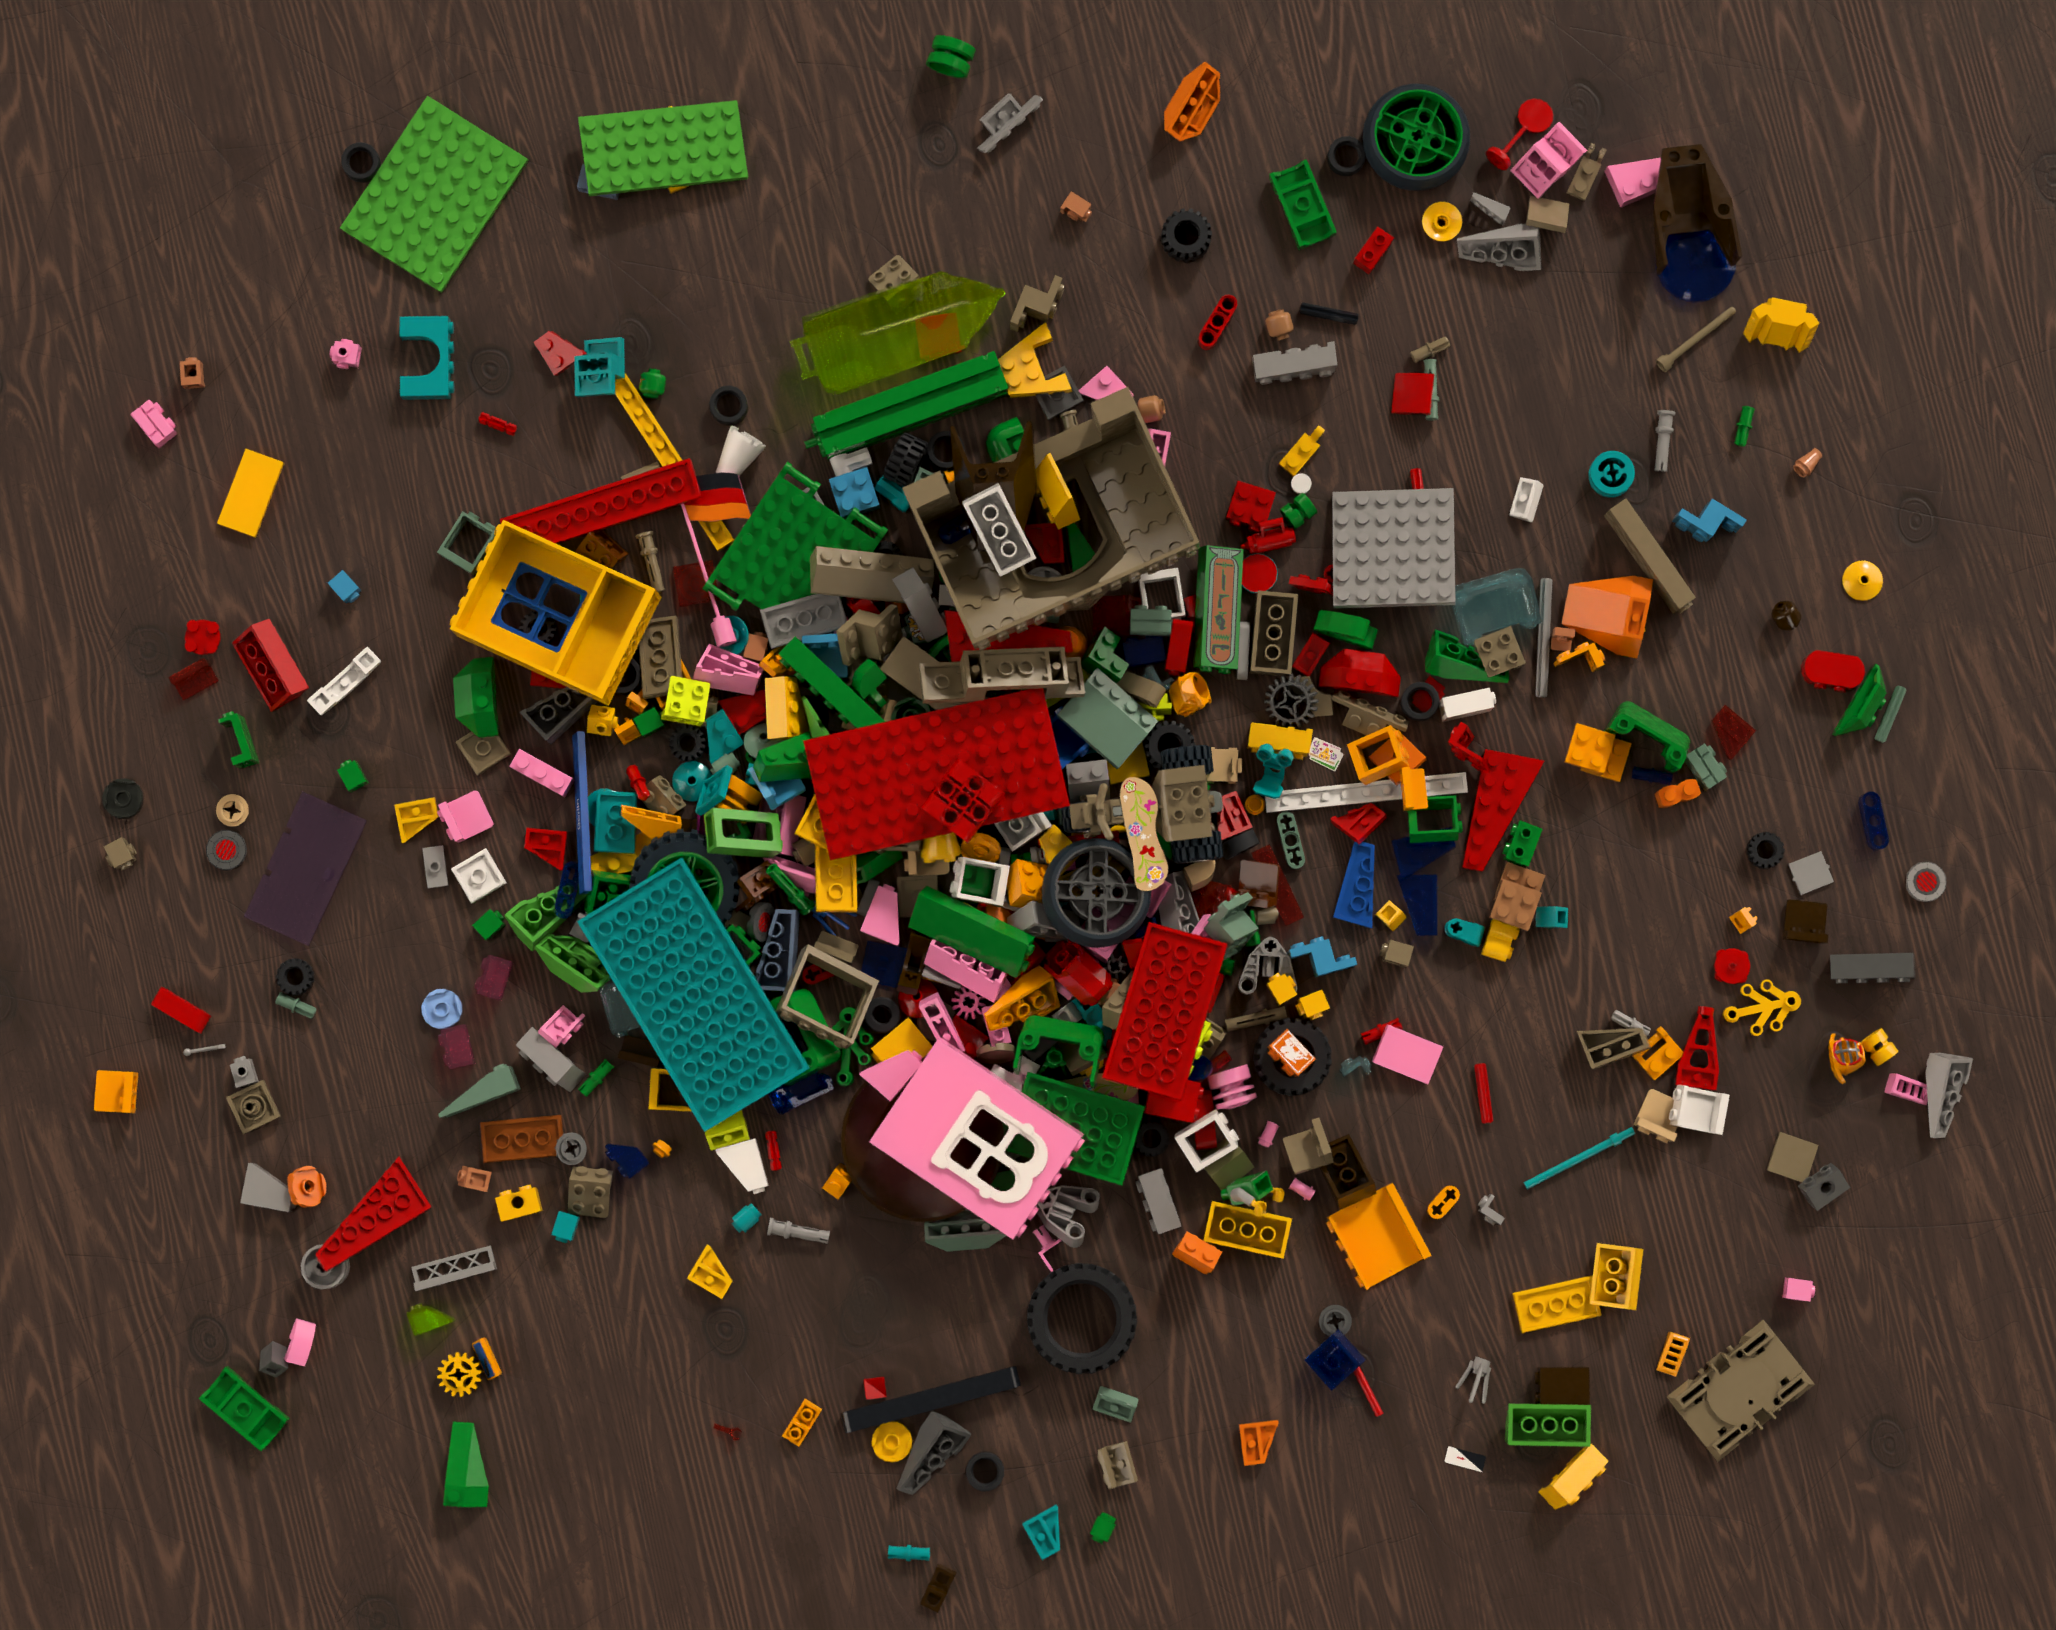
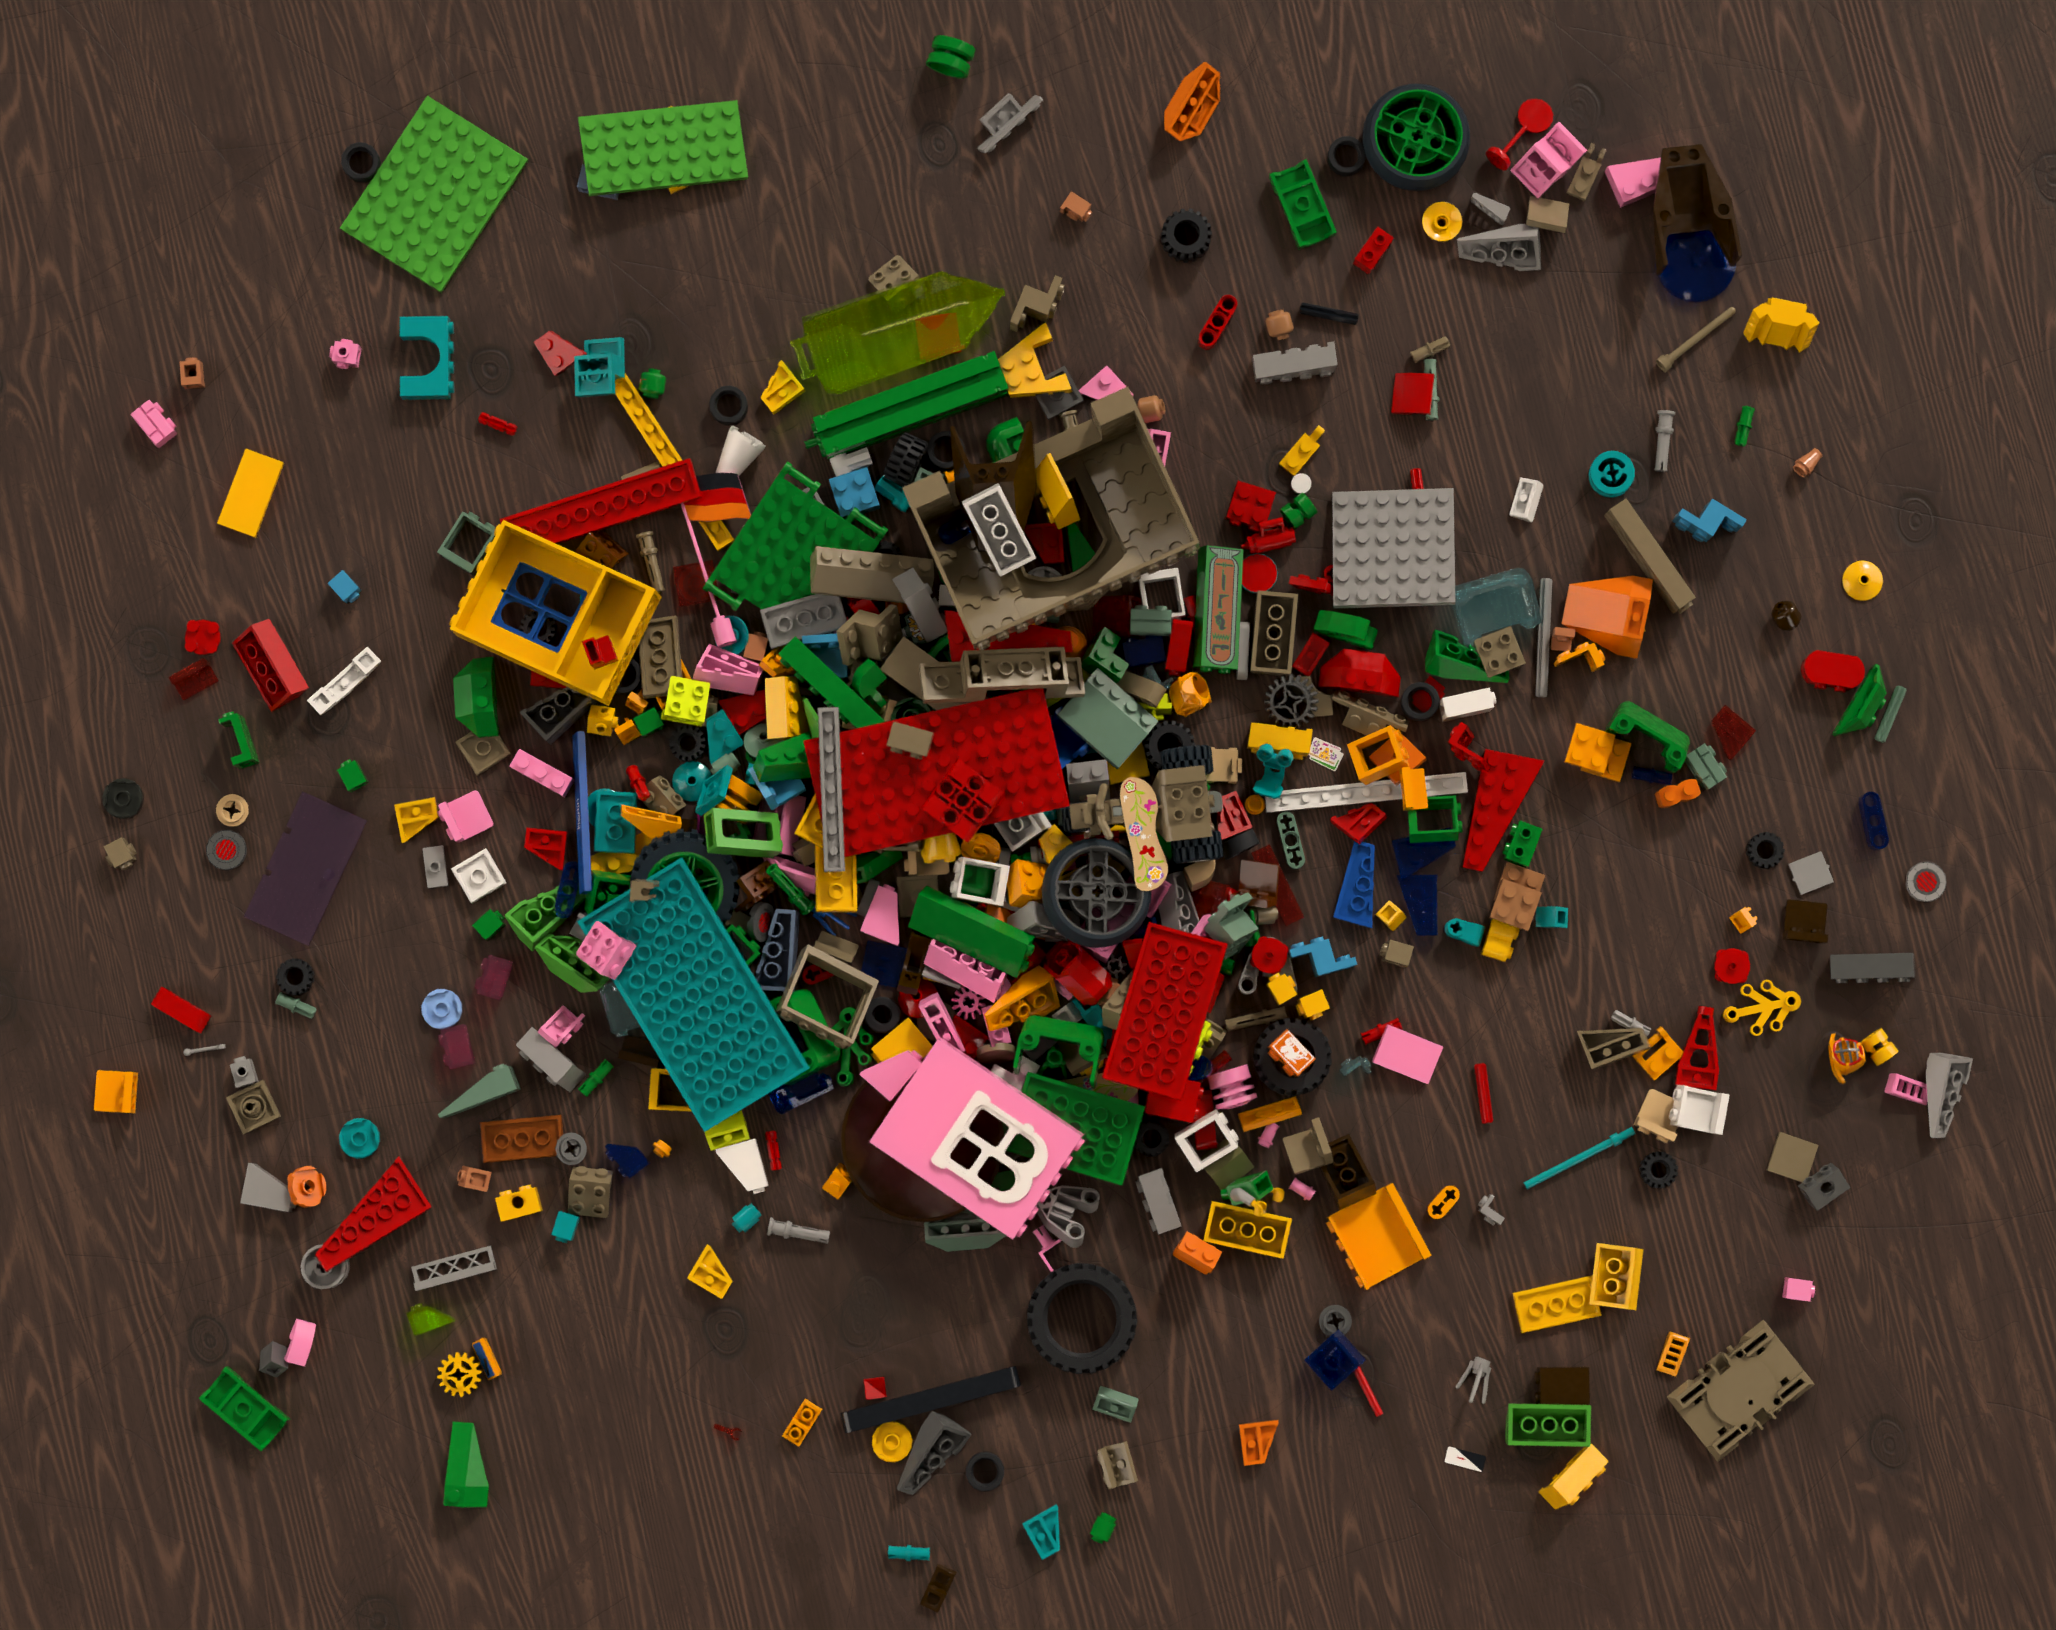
none -> teal tile [339,1118,380,1159]
none -> bright pink bracket [576,921,637,980]
none -> red piece [582,635,619,670]
none -> dark tan hinge [630,879,660,902]
none -> yellow wing [761,360,805,415]
none -> light grey tile [818,707,845,872]
none -> dark tan brick [887,721,934,760]
none -> light orange tile [1238,1096,1302,1132]
none -> red piece [1250,936,1289,975]
none -> black tyre [1639,1152,1678,1188]

